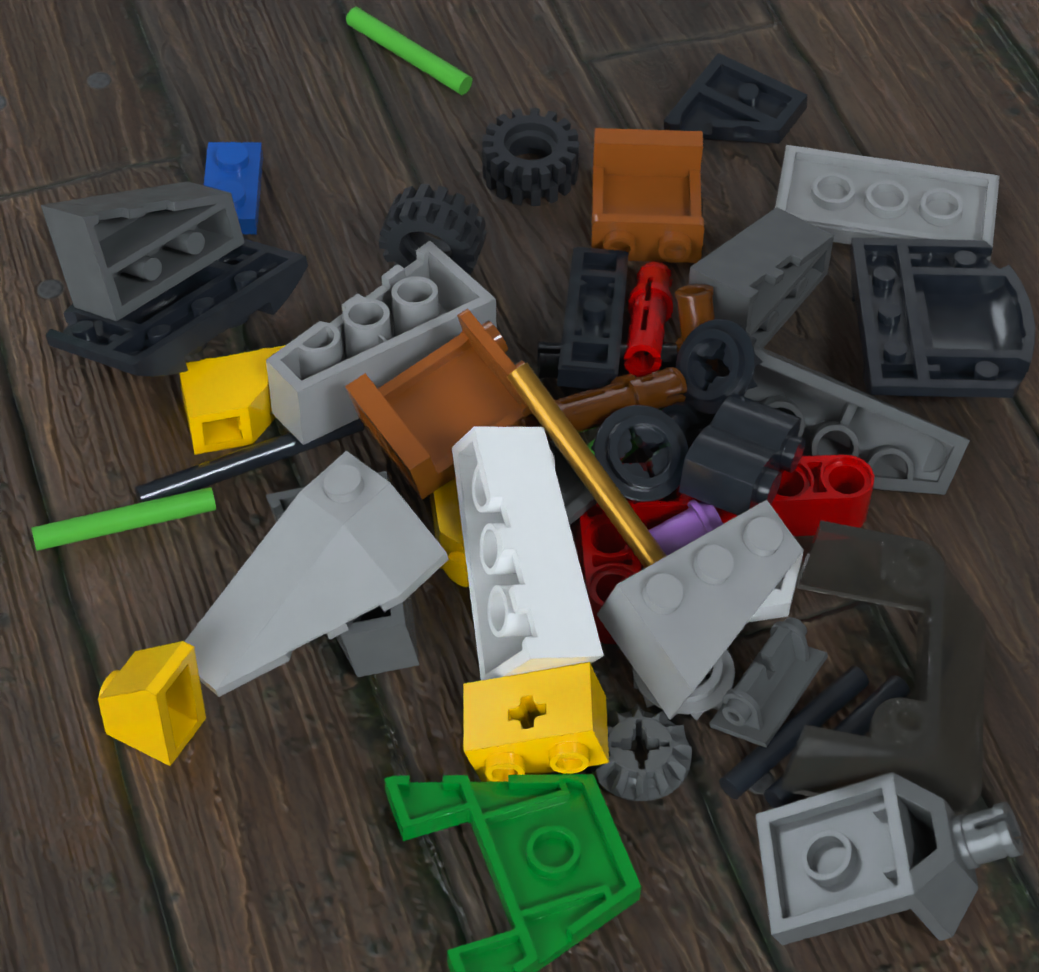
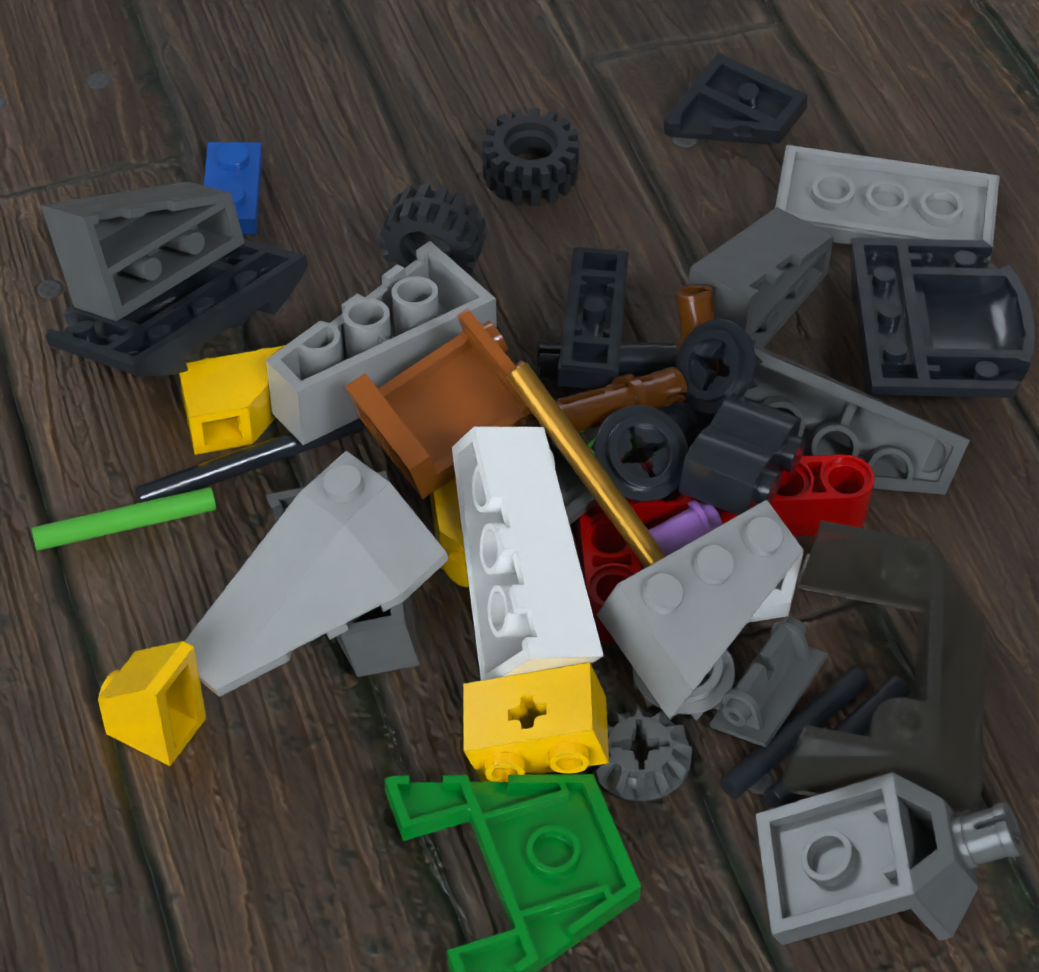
bright green bar [346,7,473,95] -> none
dark orange panel [591,128,704,263] -> none
red pin [624,262,674,377] -> none

